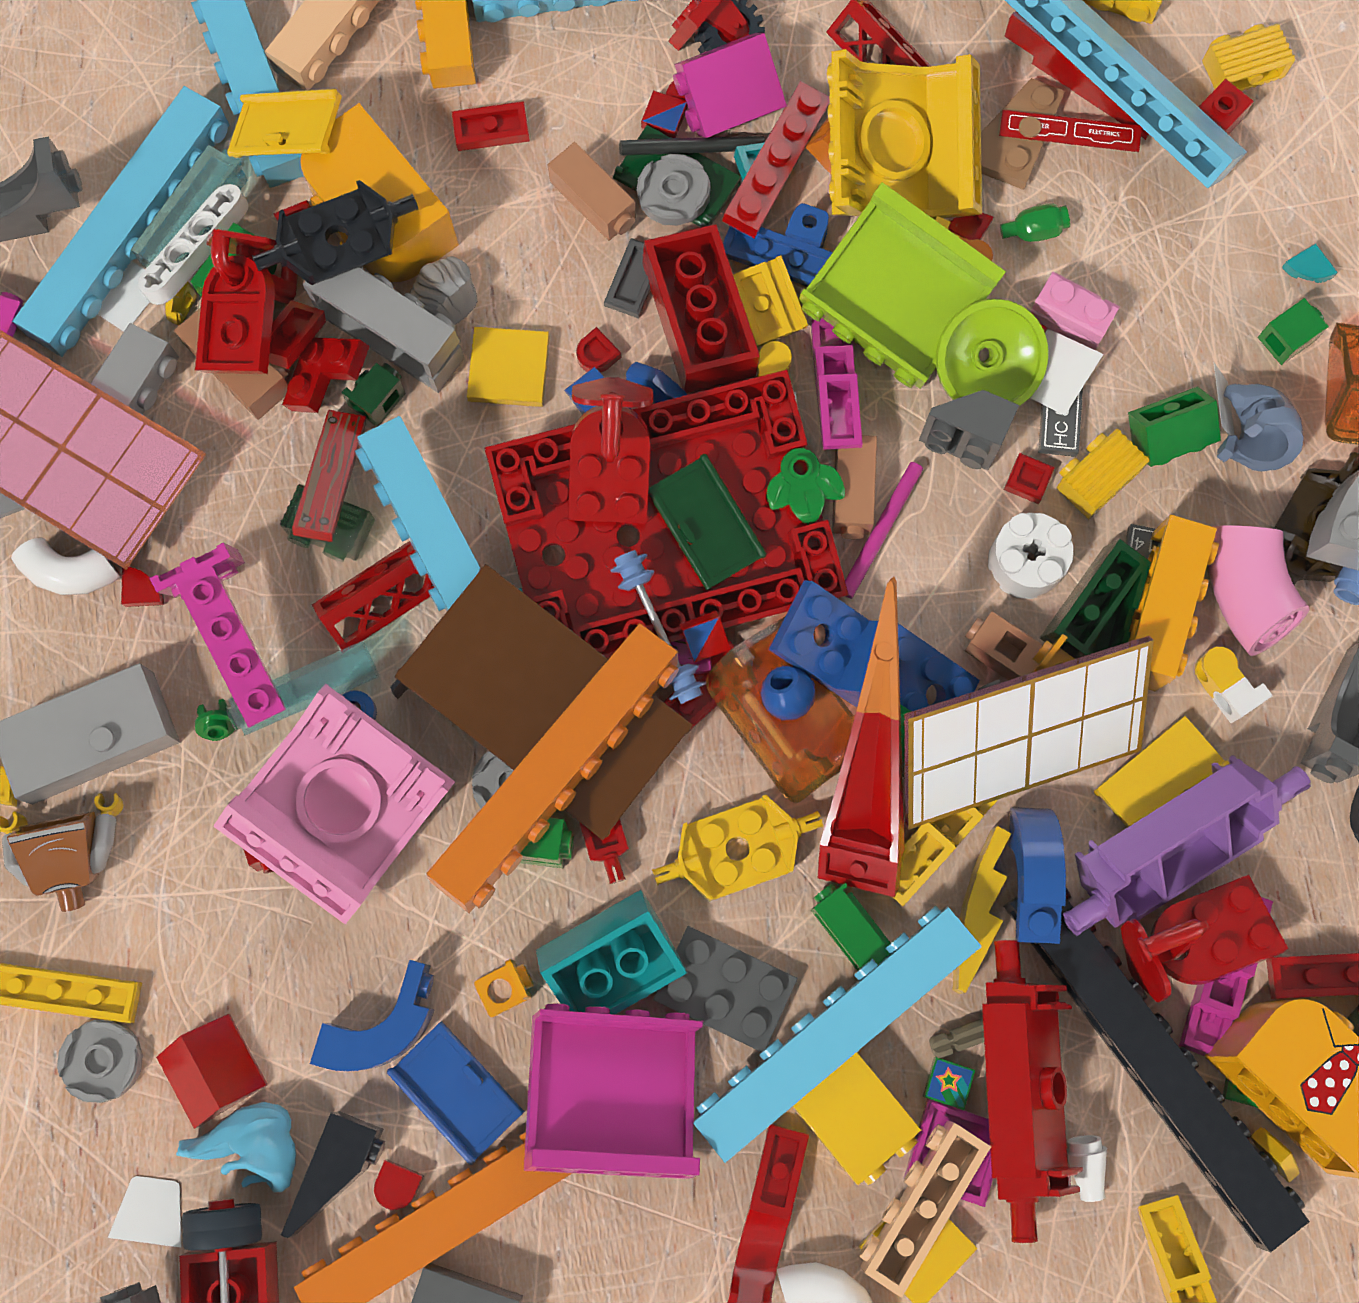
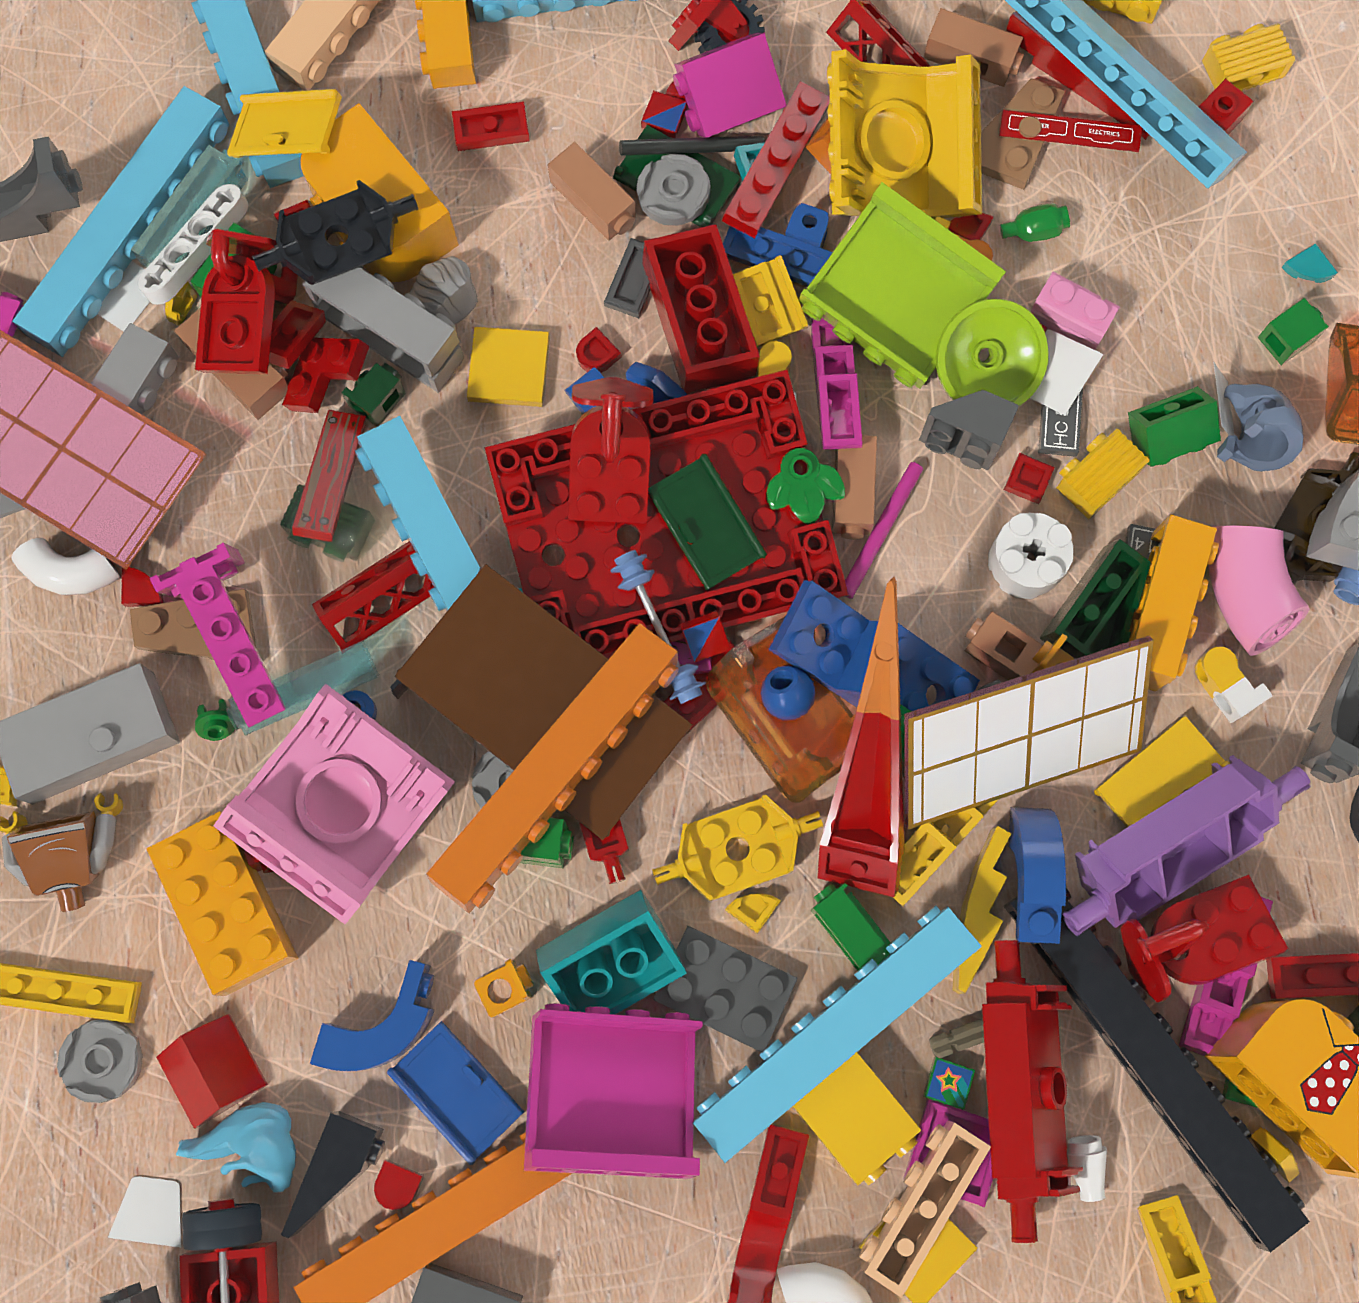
none -> medium nougat wing [130,589,256,660]
none -> light orange brick [146,811,299,996]
none -> yellow tile [725,893,781,934]
none -> nougat brick [923,8,1024,87]

